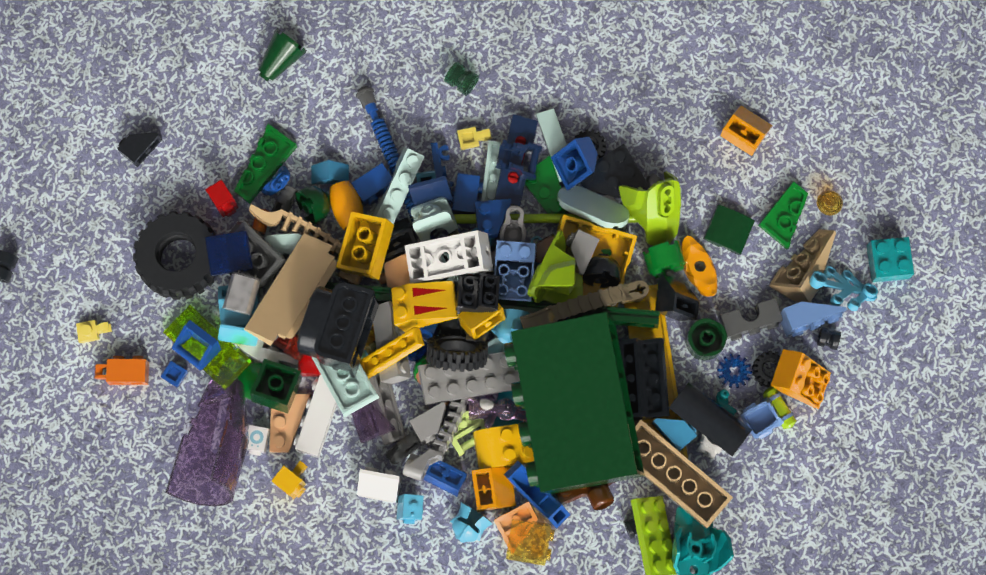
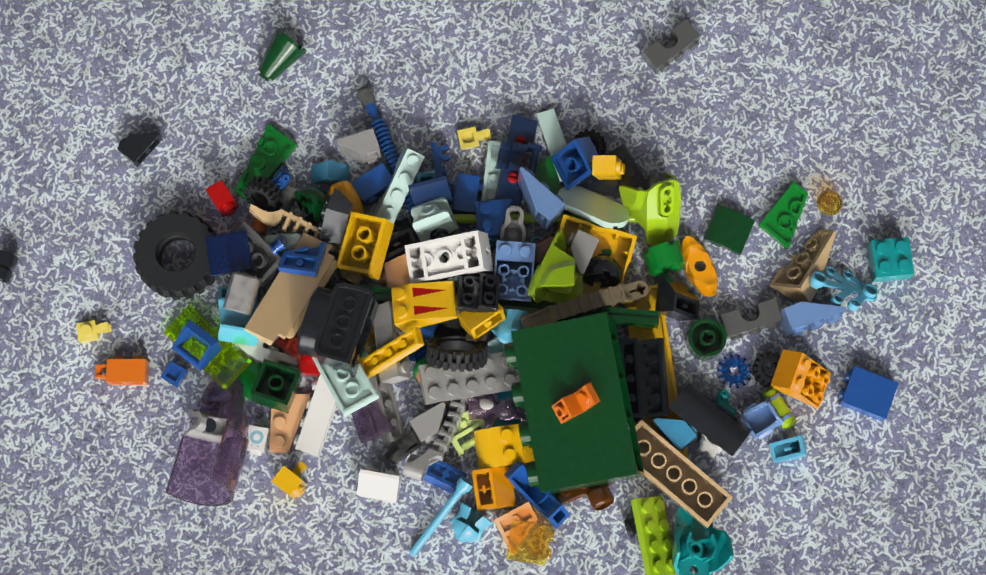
medium azure head [396,494,424,524] -> none
clear green wheel [444,61,479,96] -> none
light orange slope [720,105,773,156] -> none
black wheel [817,327,841,350] -> none
none -> light grey piece [184,409,236,443]
none -> black tyre [244,176,282,212]
none -> blue bar [269,235,287,255]
none -> blue wing [278,242,327,277]
none -> black slope [318,189,353,246]
none -> light grey slope [336,128,382,166]
none -> medium azure piece [410,476,474,556]
none -> medium blue slope [517,167,566,231]
none -> orange slope [552,383,600,424]
none -> yellow brick [592,155,625,180]
none -> dark grey arch [642,19,701,74]
none -> medium azure slope [769,435,807,463]
none -> blue brick [837,366,899,421]

